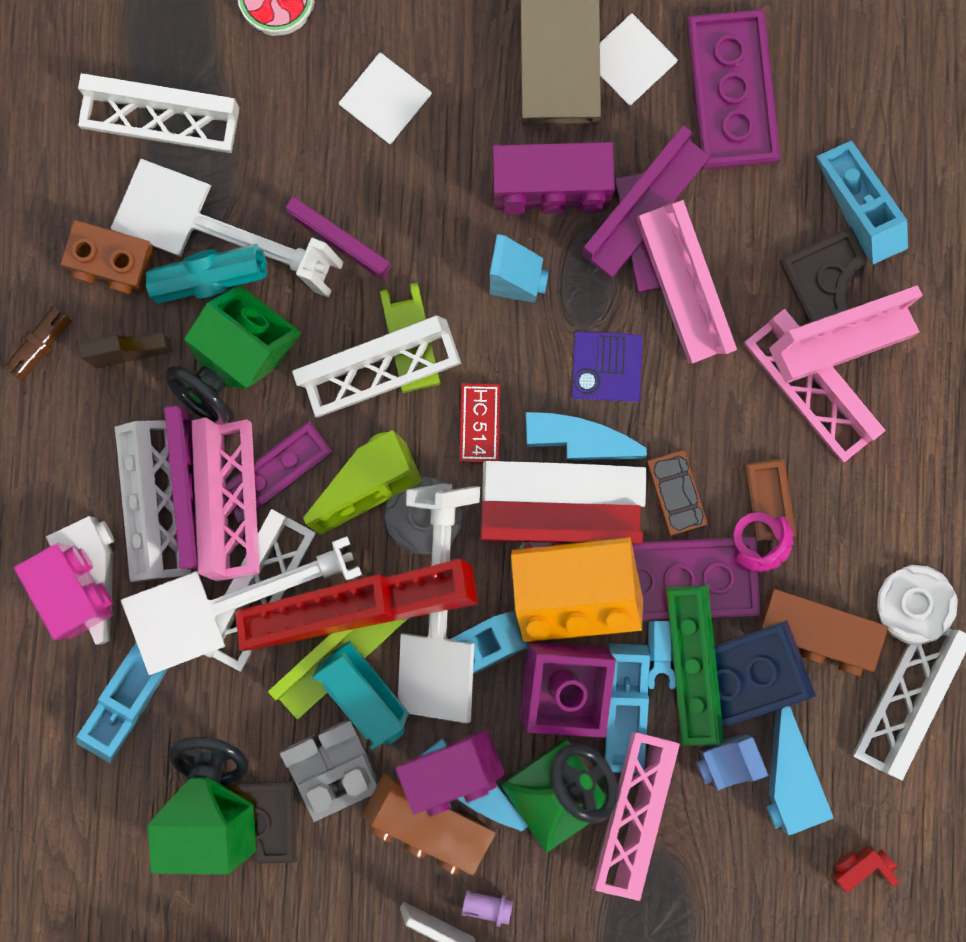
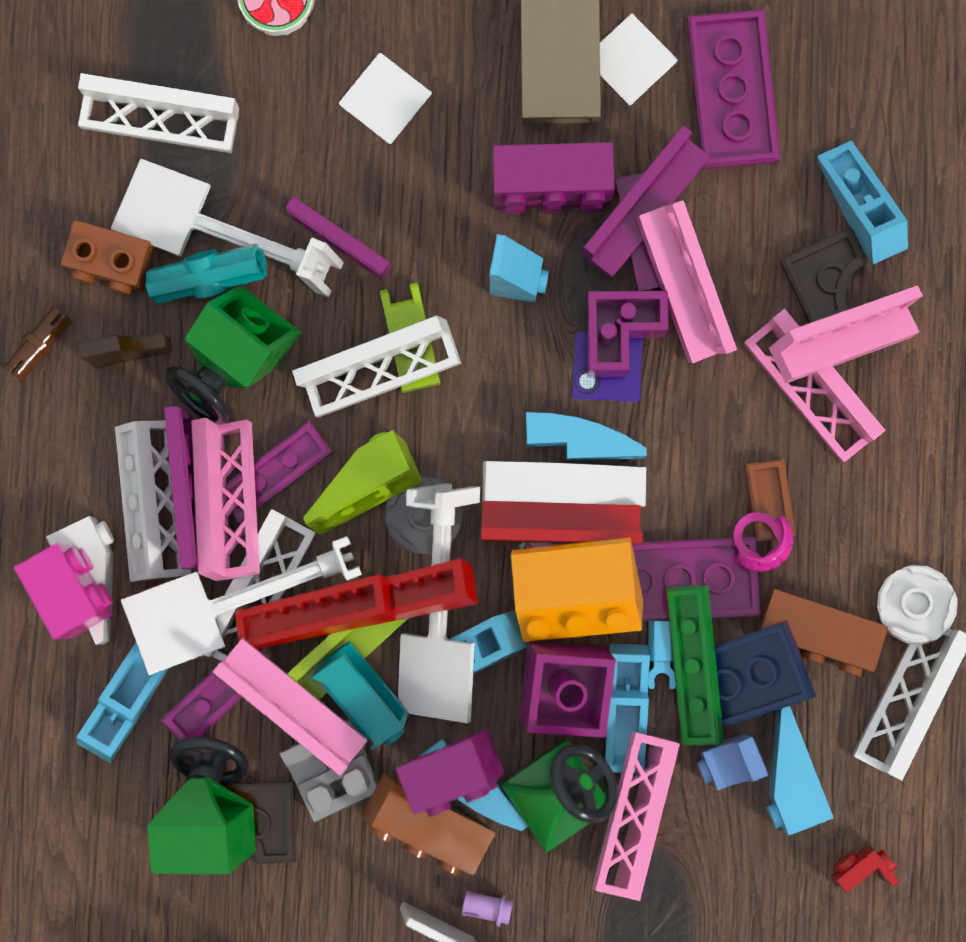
red tile [459,383,500,463] -> none
tile [646,449,708,536] -> none
none -> magenta tile [161,648,266,740]
none -> bright pink fence [213,638,368,776]
none -> magenta brick [586,291,669,377]

